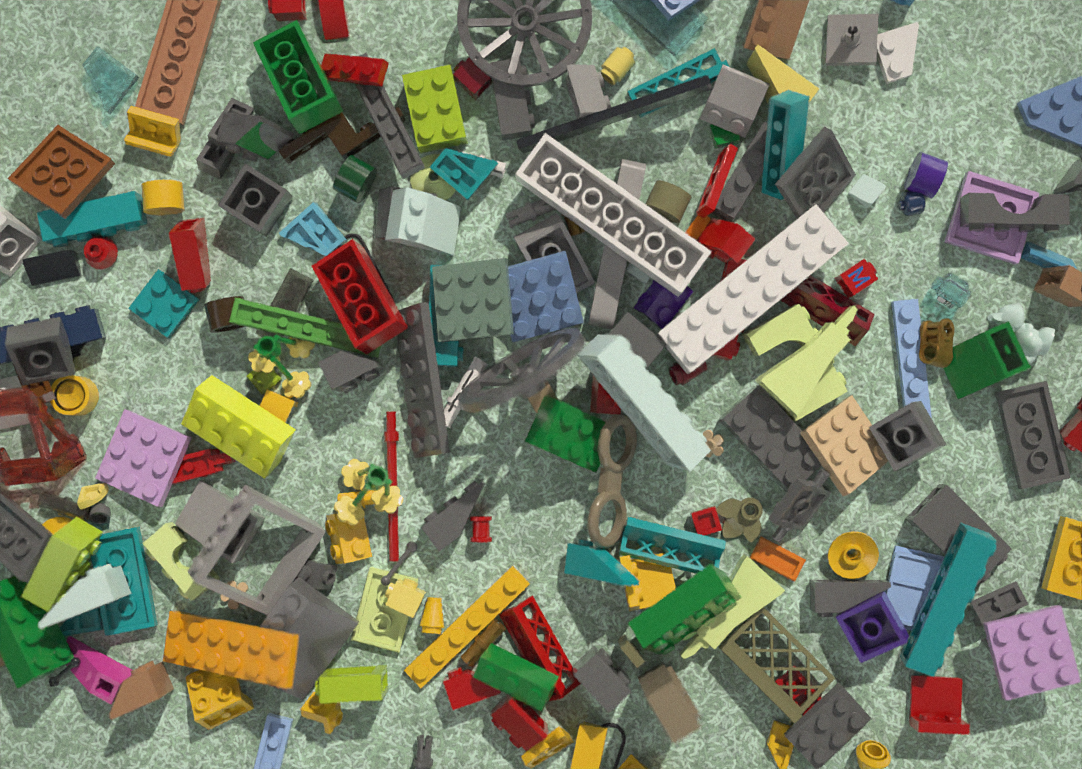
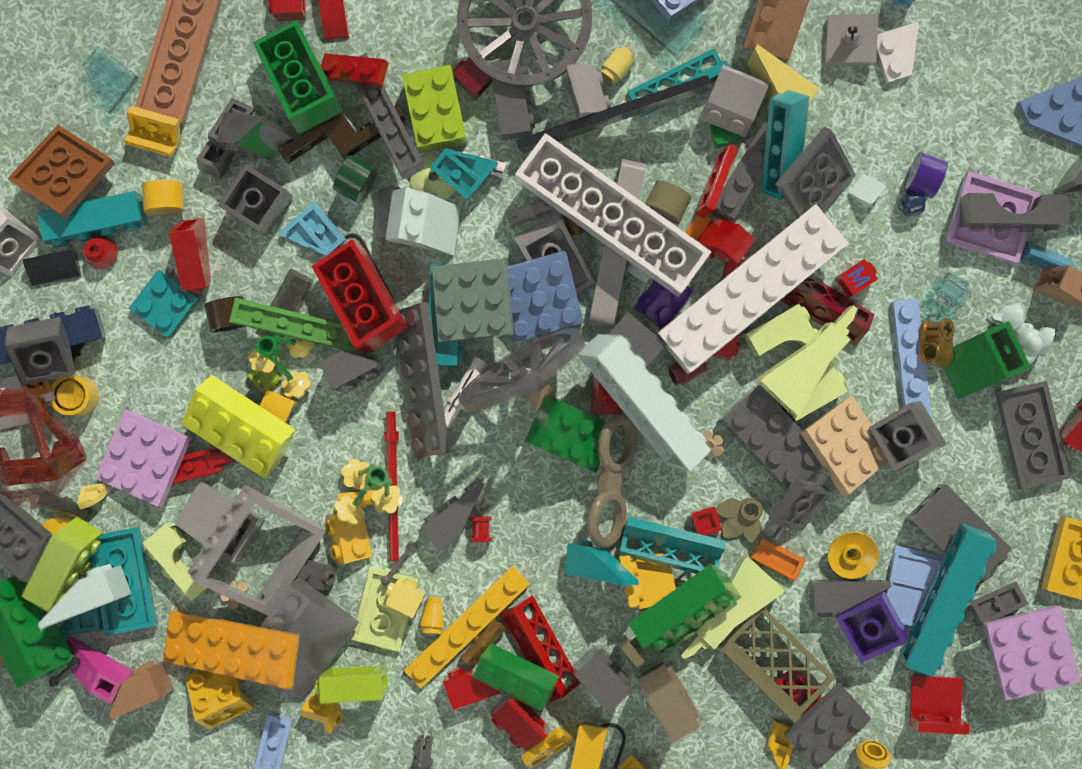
dark grey hinge [89,503,111,525] -> none

